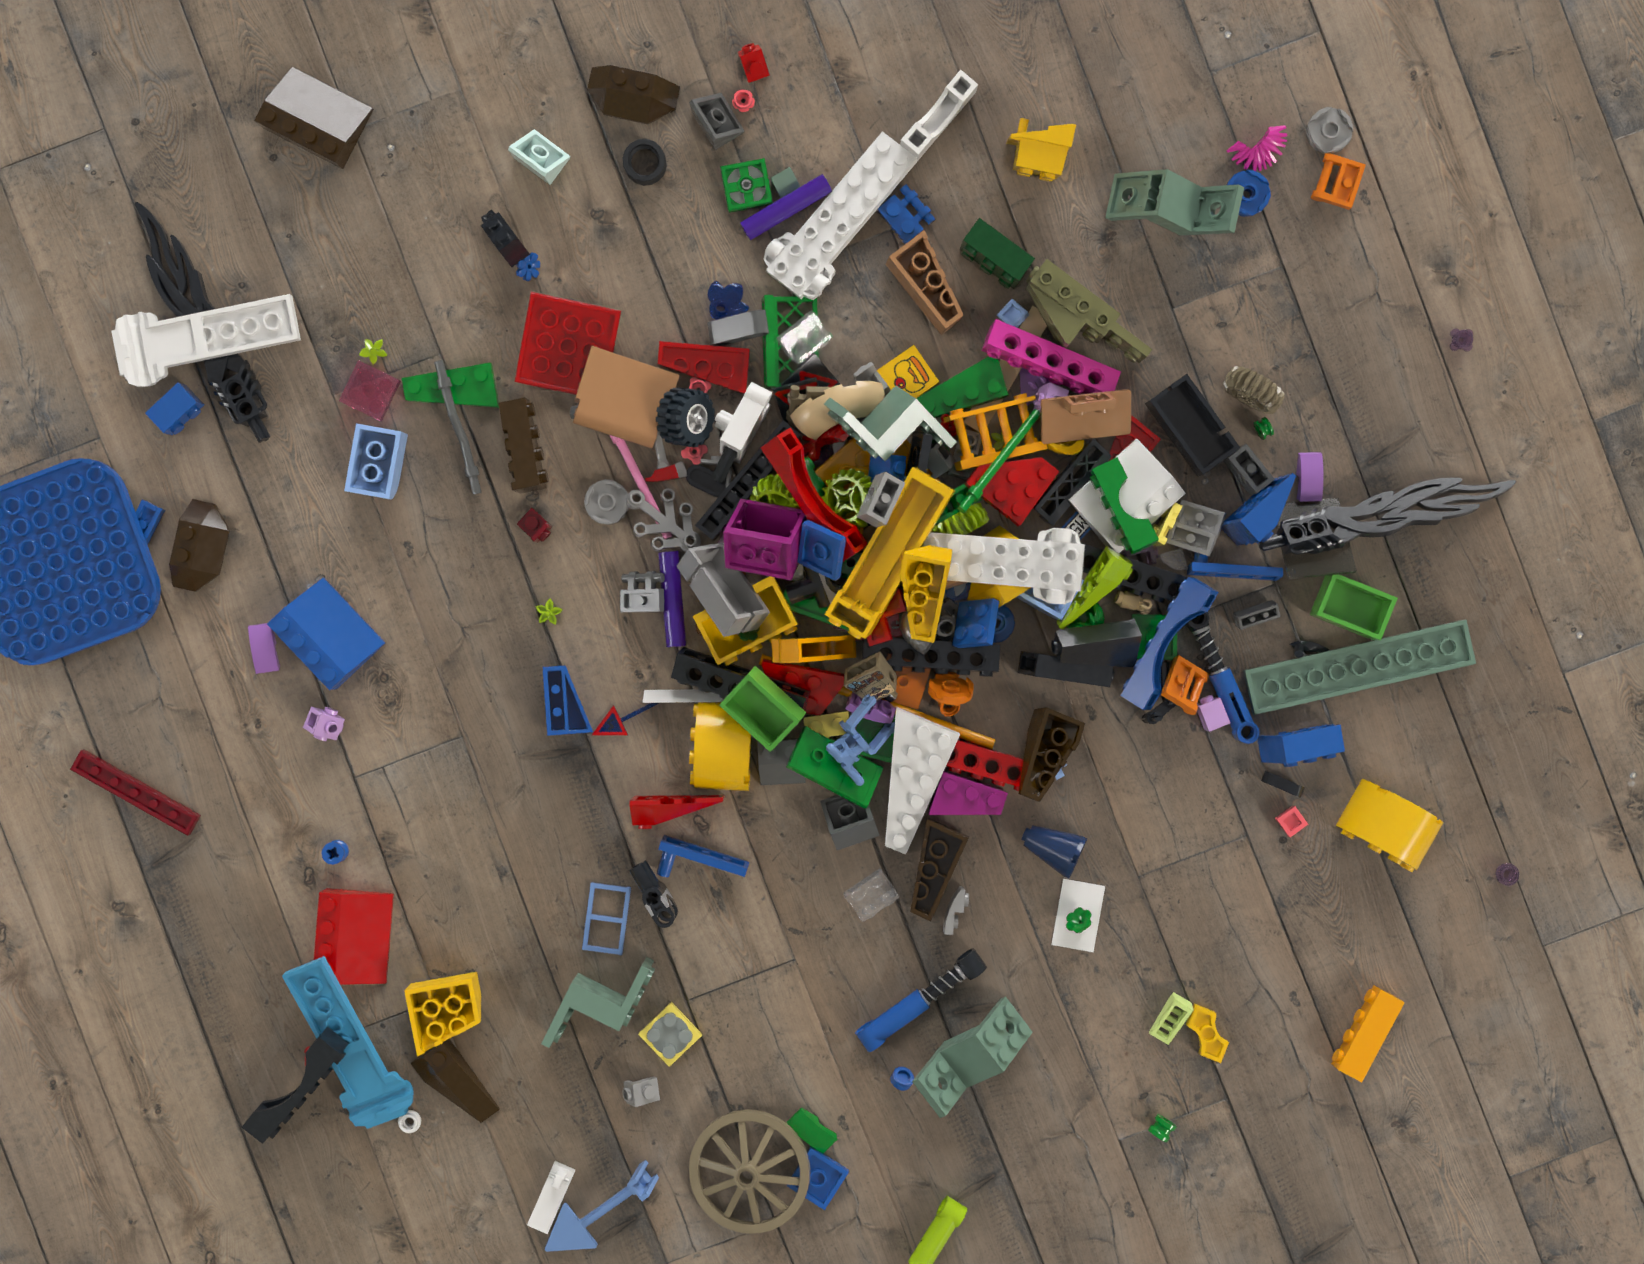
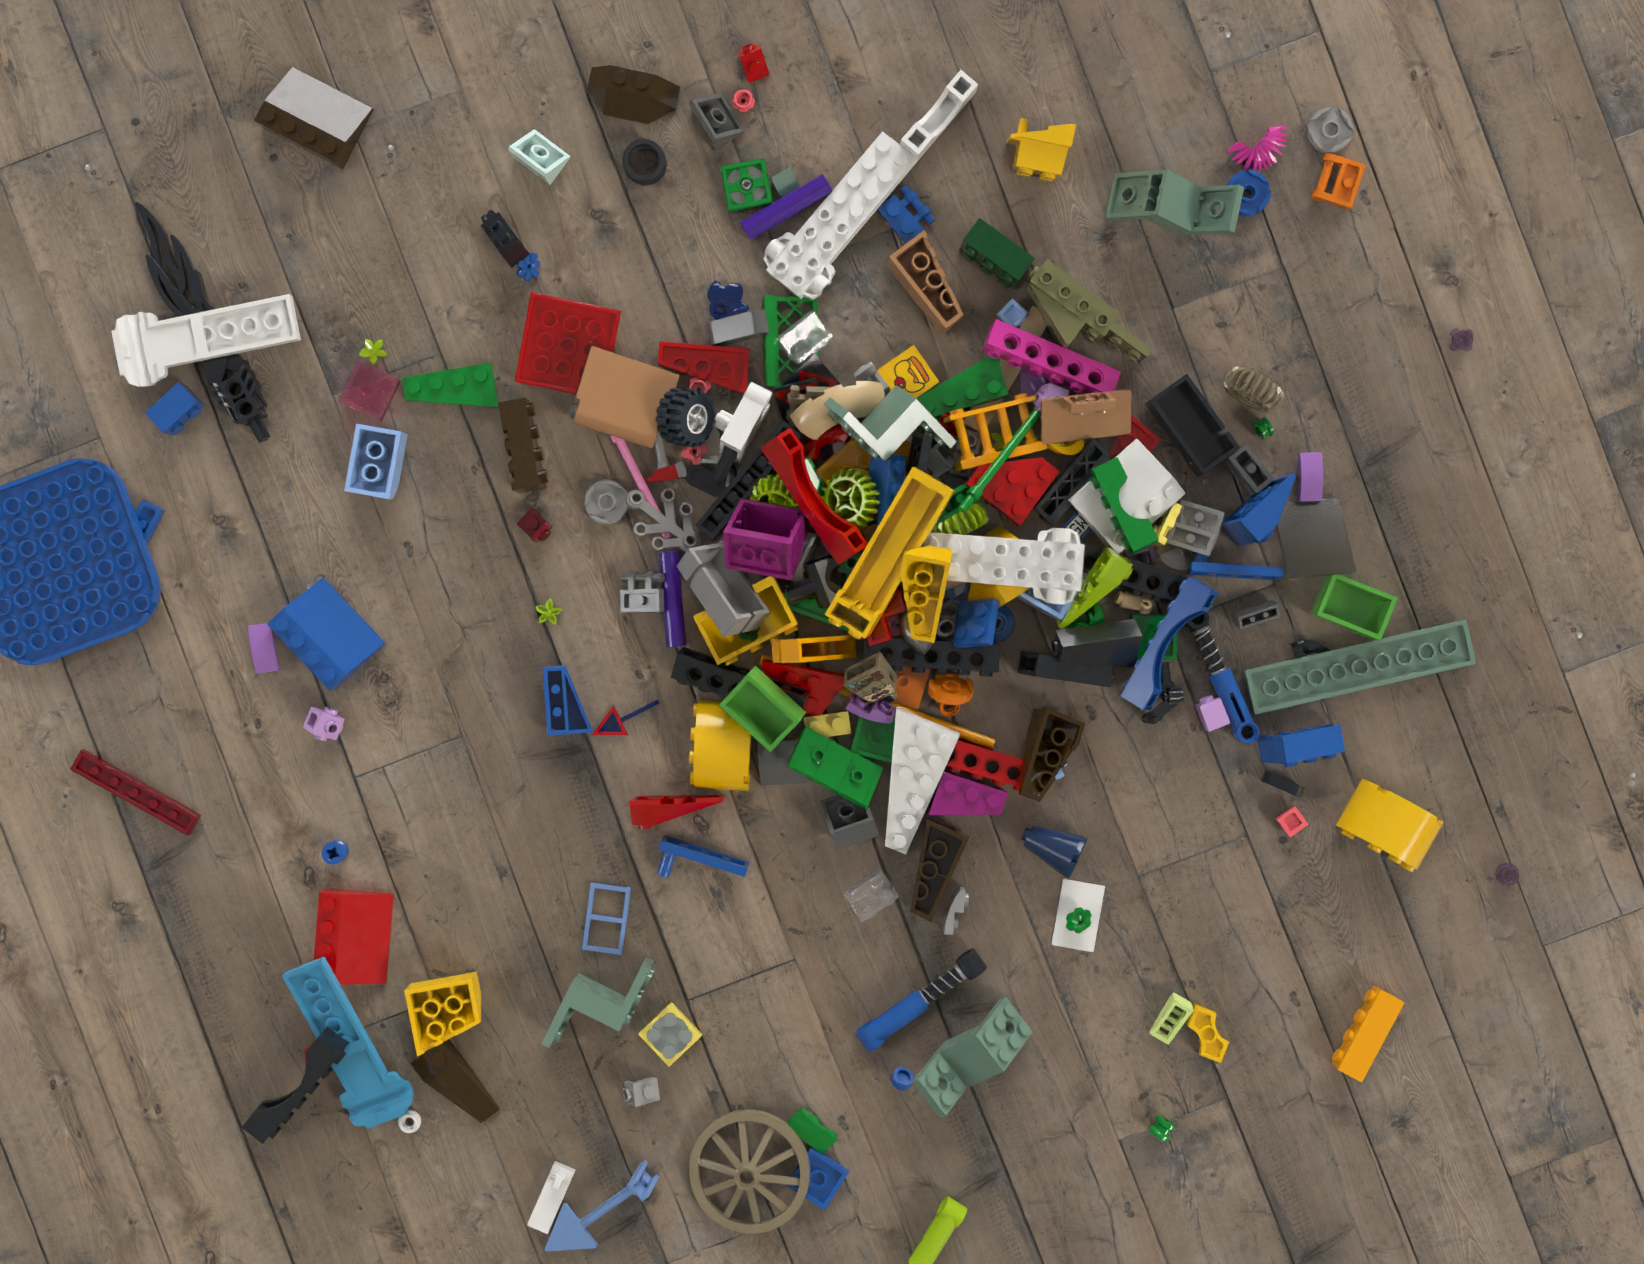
dark brown wedge [169,499,230,592] -> none
dark grey bar [434,360,482,495] -> none
black connector [629,860,678,928] -> none
white sticker [643,689,724,703] -> none
blue plate [797,520,846,581] -> none
medium blue piece [826,694,895,786] -> none
light grey brick [856,472,905,528] -> none
orange plate [1161,655,1209,715] -> none
piece [1259,478,1516,555] -> none

